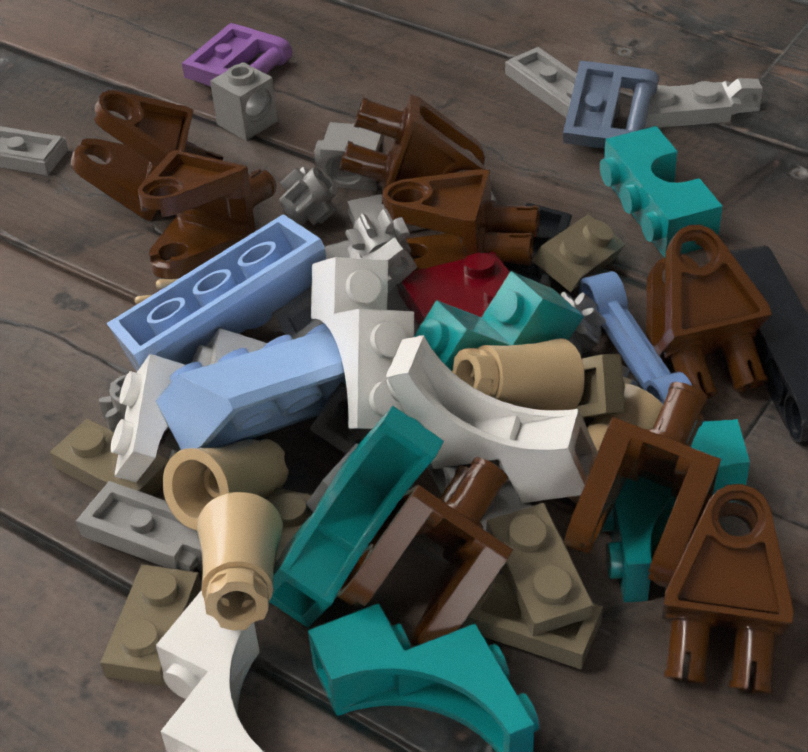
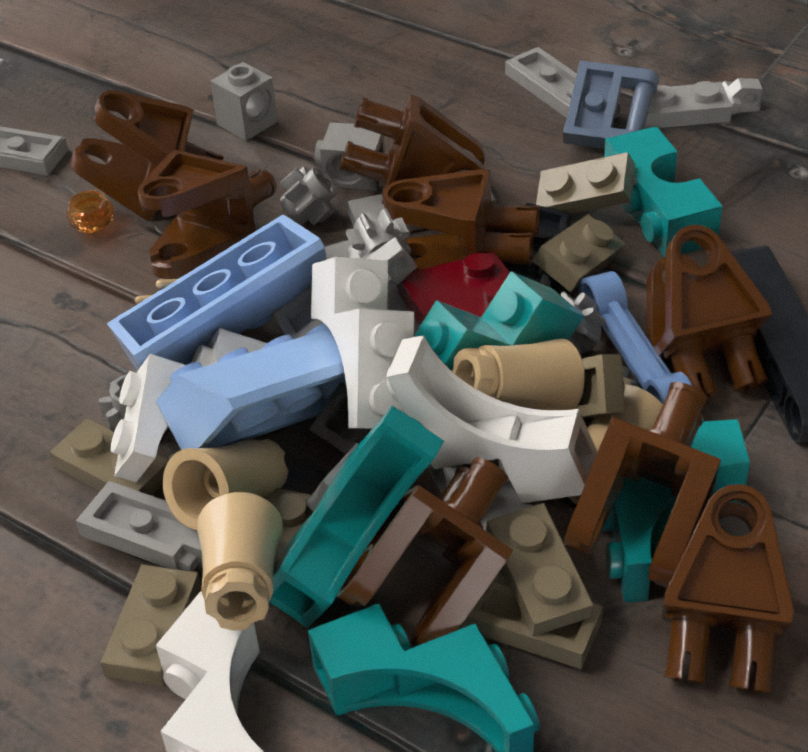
medium lavender plate [182,23,293,86] -> none
none -> clear orange plate [67,190,115,233]
none -> dark tan plate [536,152,635,214]

